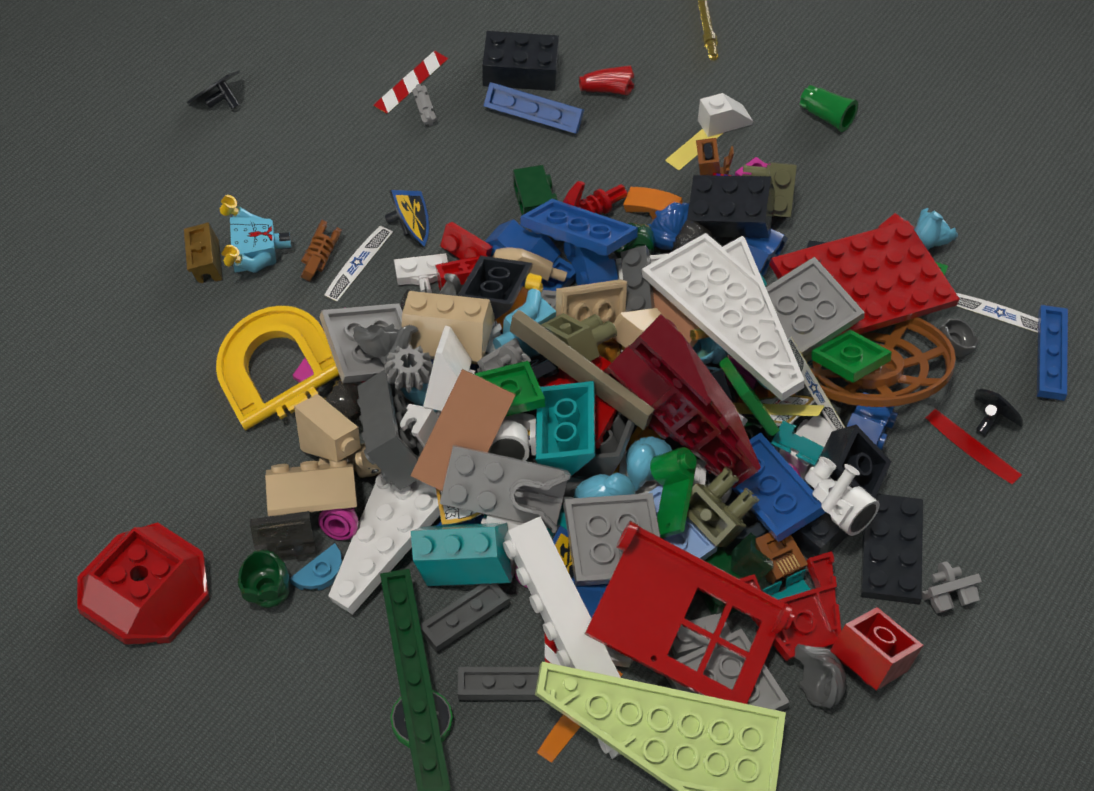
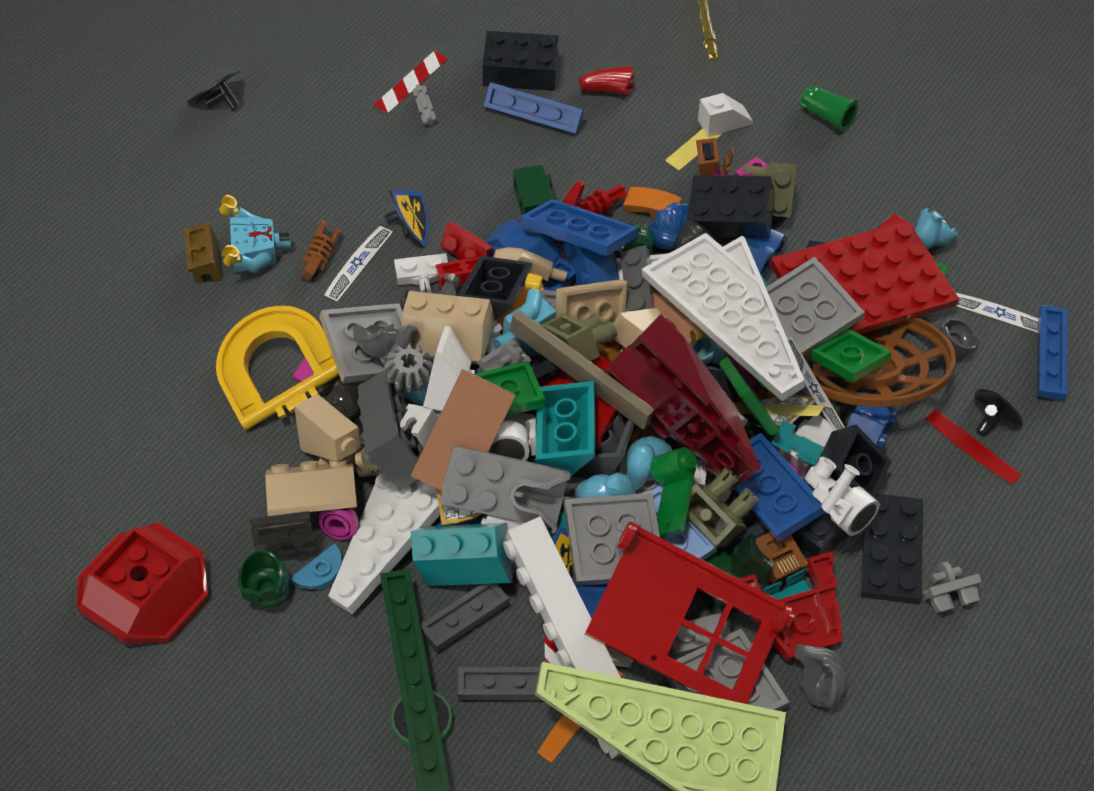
red brick [830,607,924,690] -> none

